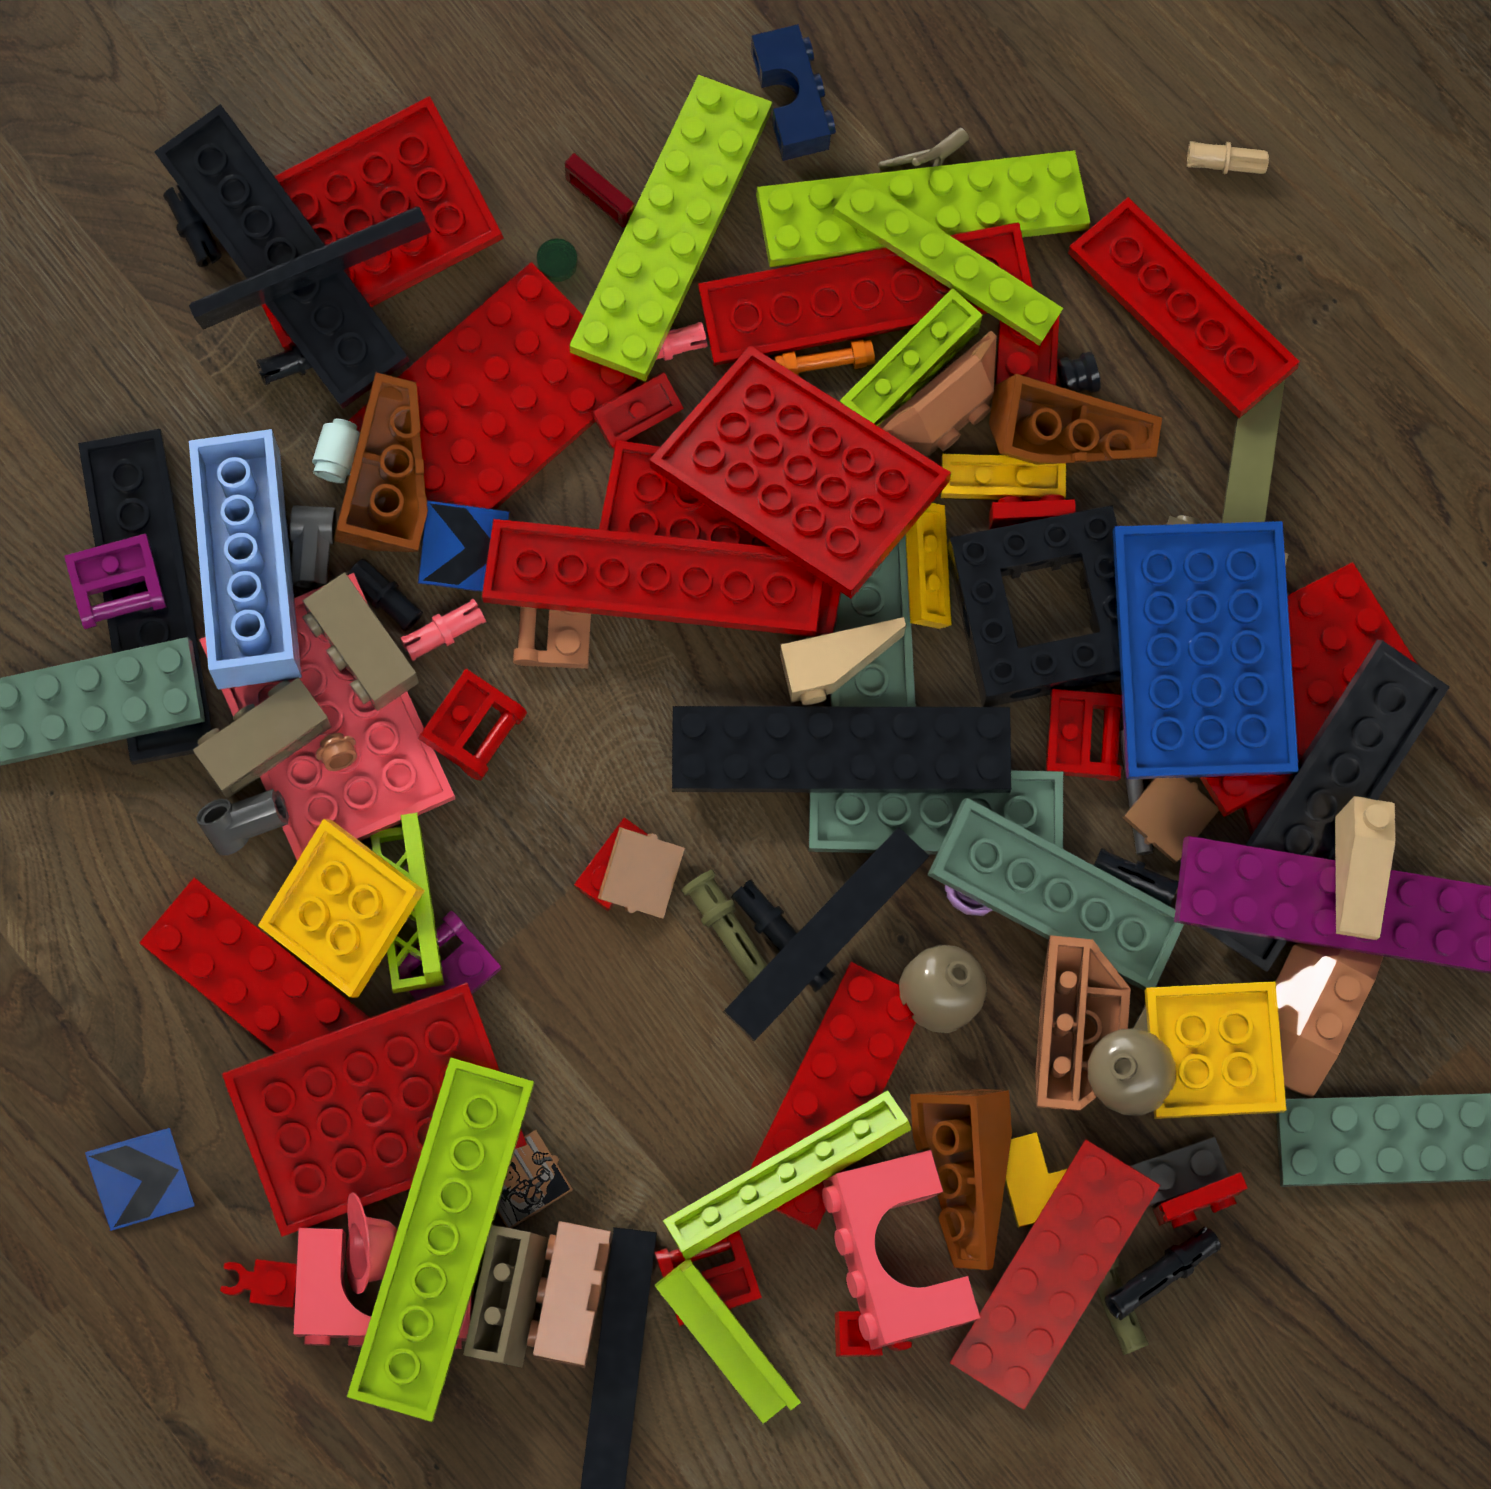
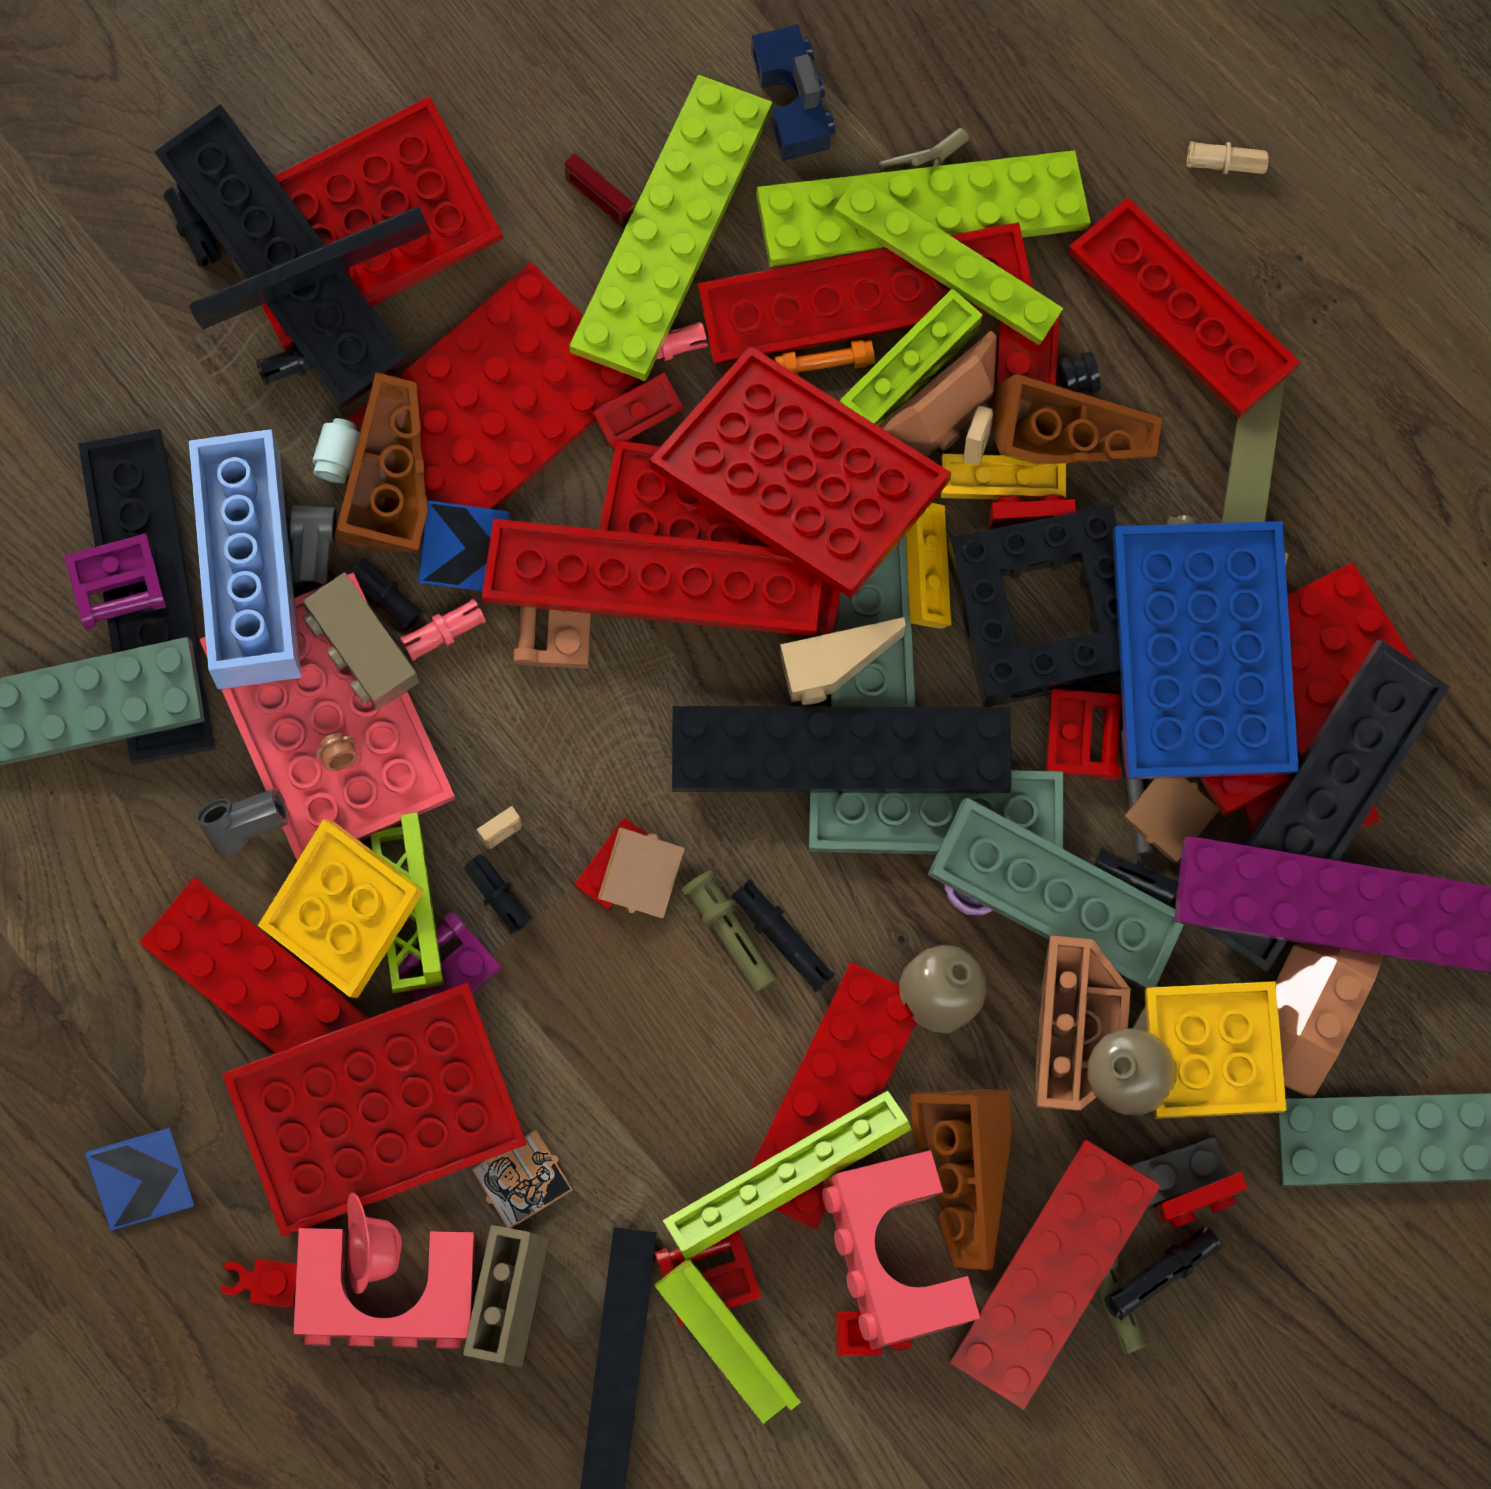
dark tan brick [193,677,331,799] -> none
lime plate [347,1057,534,1422] -> none
red plate [418,669,527,781] -> none
nougat wedge [527,1221,612,1368] -> none
clear green tile [537,238,578,282] -> none
black tile [723,827,929,1042] -> none
yellow tile [1005,1132,1067,1228] -> none
tan slope [1335,796,1395,940] -> none
none -> black axle [464,854,533,935]
none -> tan tile [477,806,522,849]
none -> dark grey tile [793,54,821,110]
none -> tan tile [963,405,993,465]

